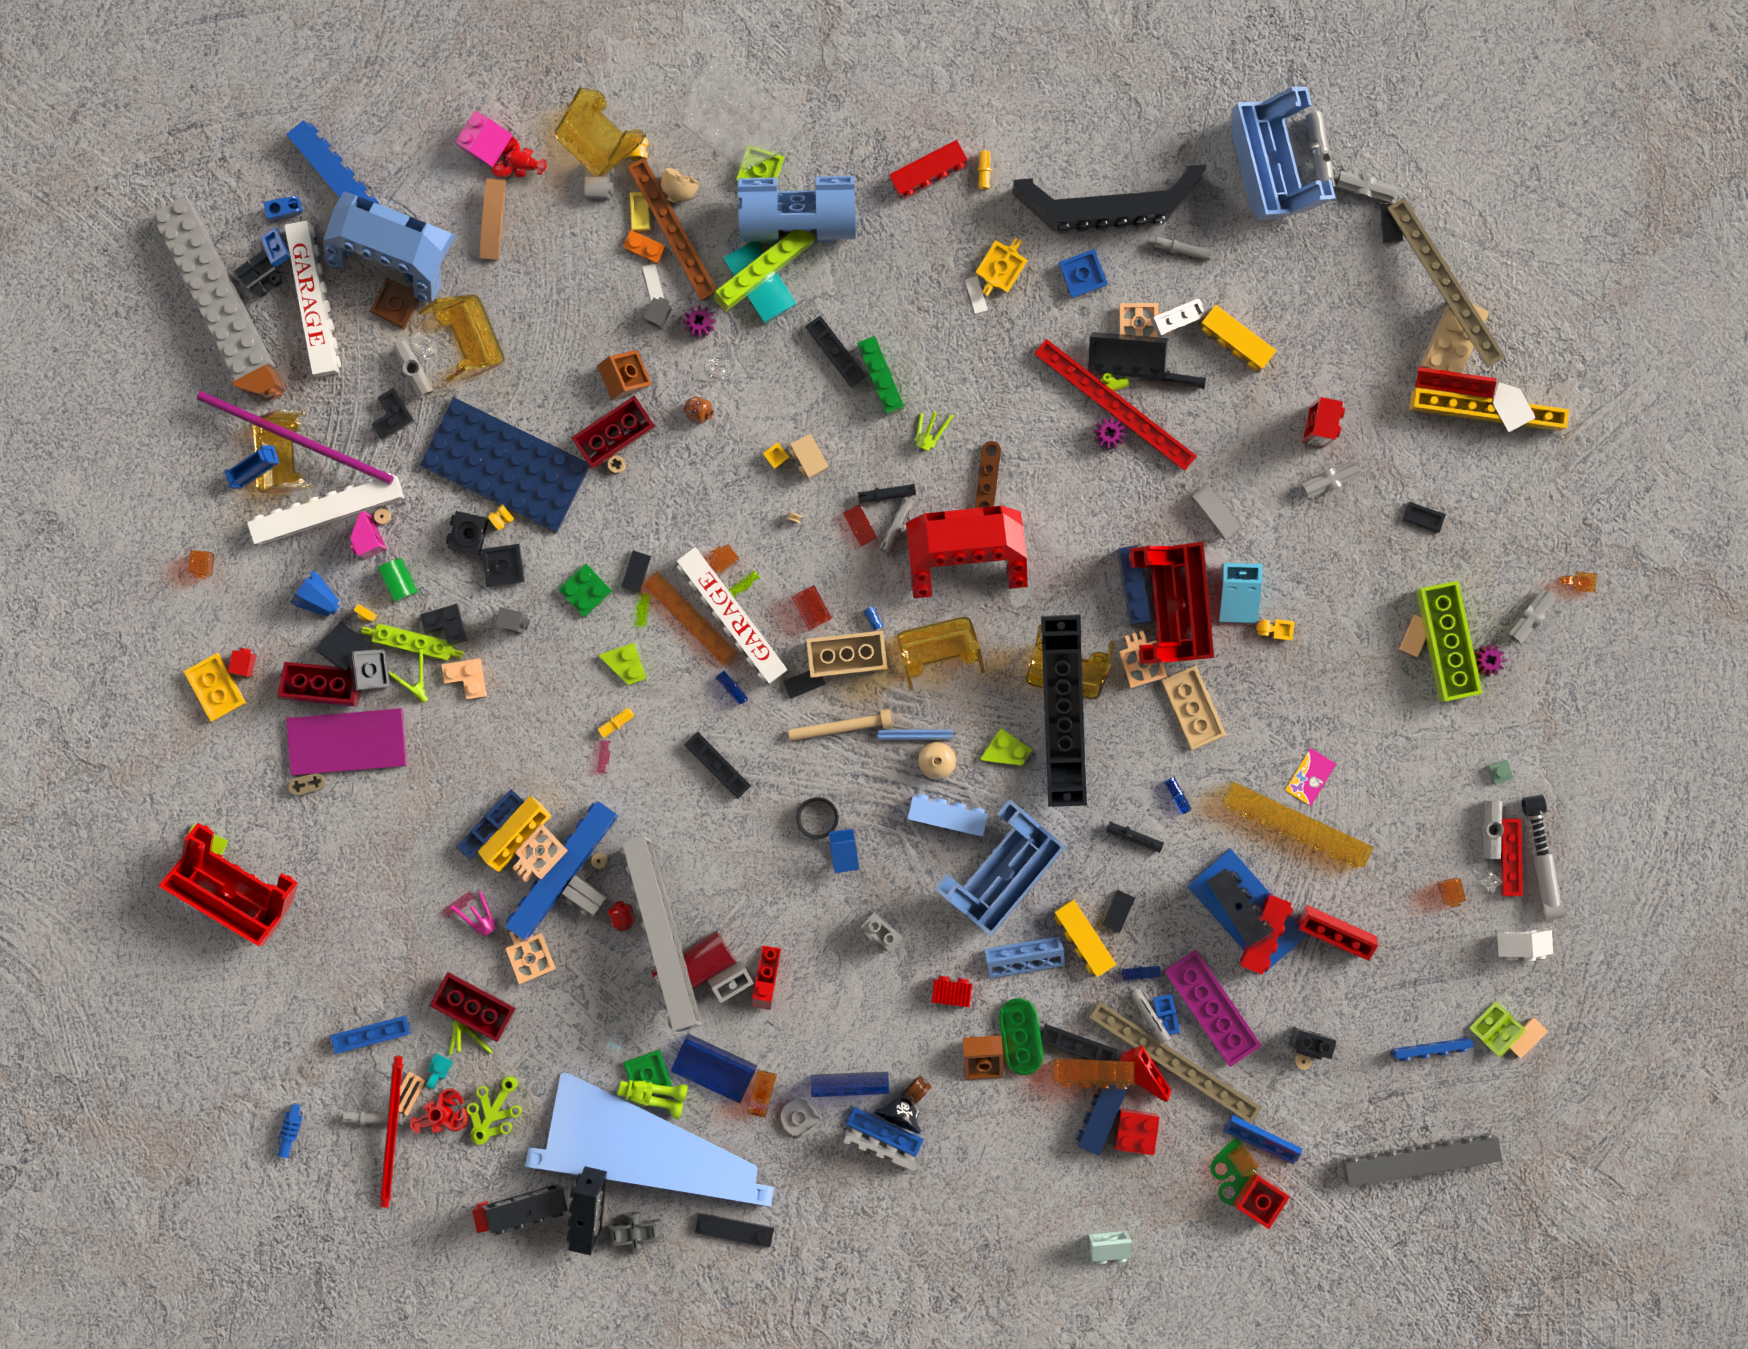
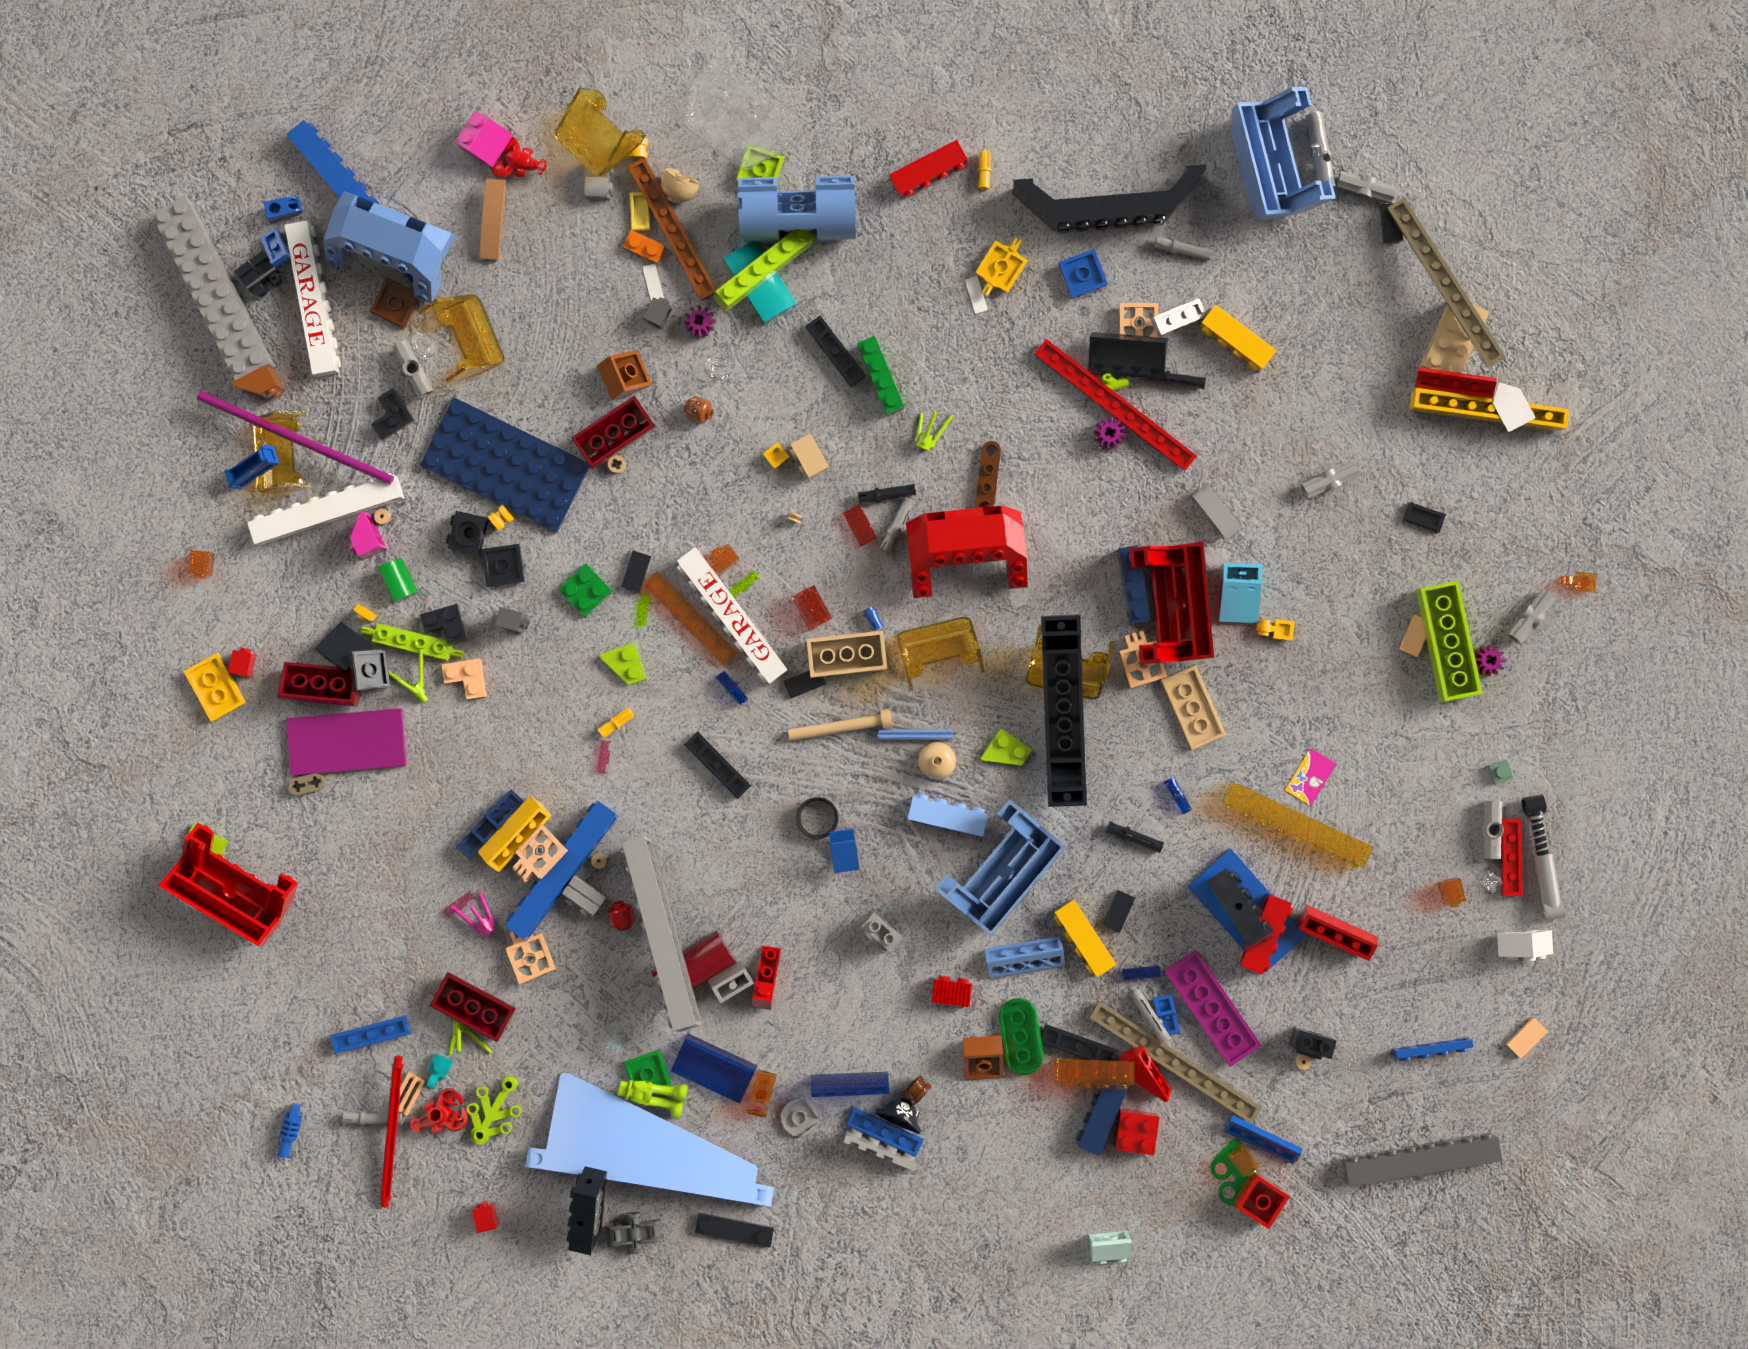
blue cone [290,570,340,616] -> none
black brick [482,1184,568,1235] -> none
red brick [1302,397,1345,447] -> none
lime slope [1469,1001,1526,1058] -> none

